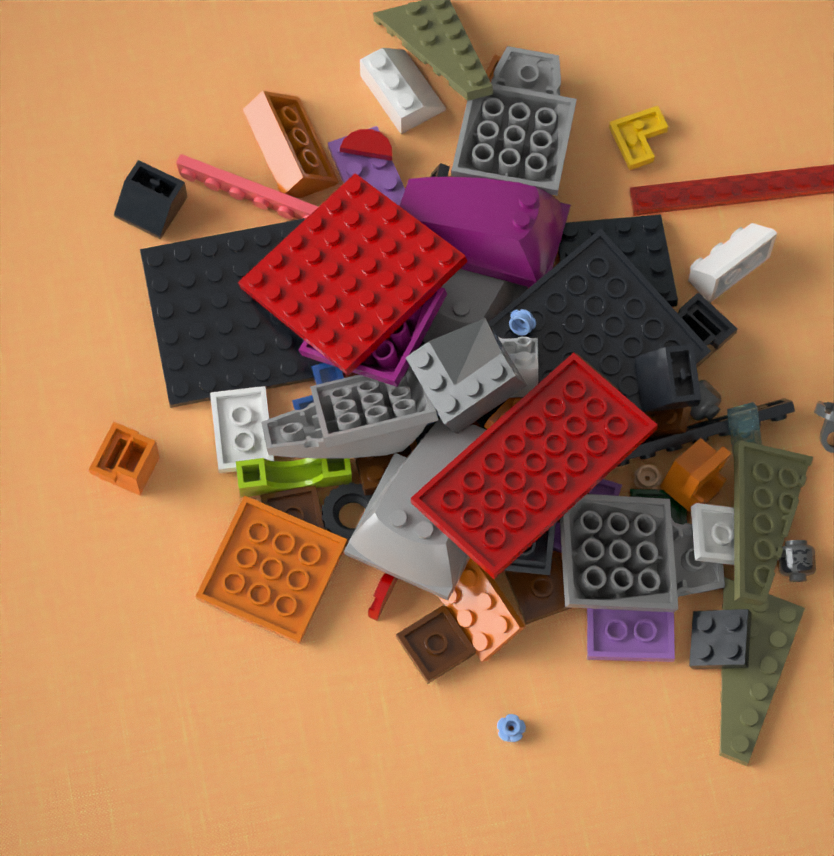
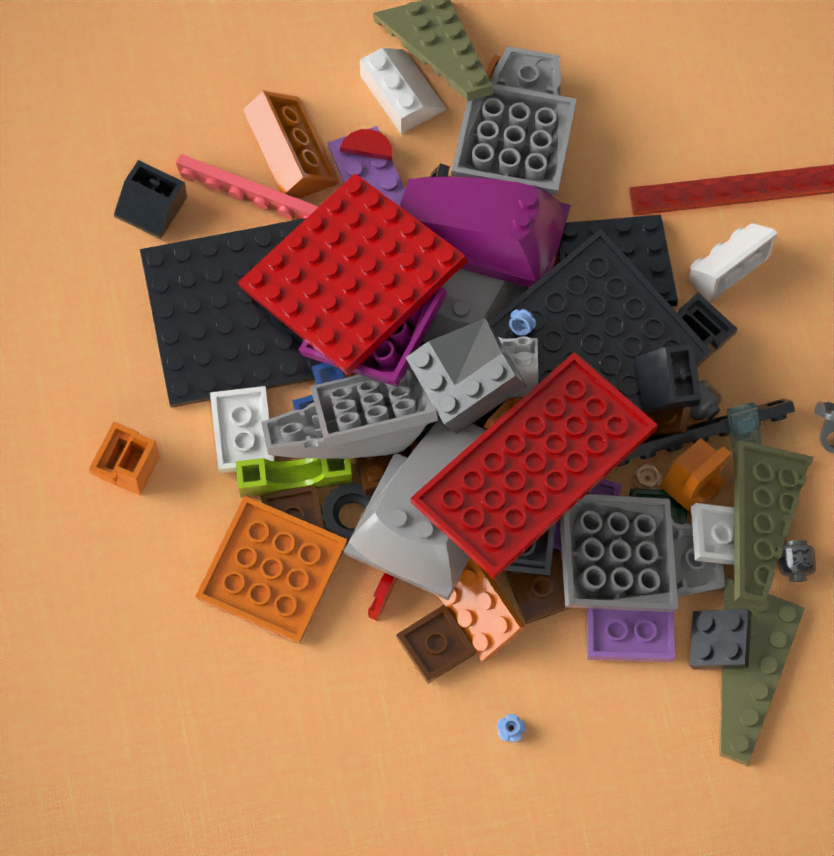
yellow plate [609,105,668,171] -> none

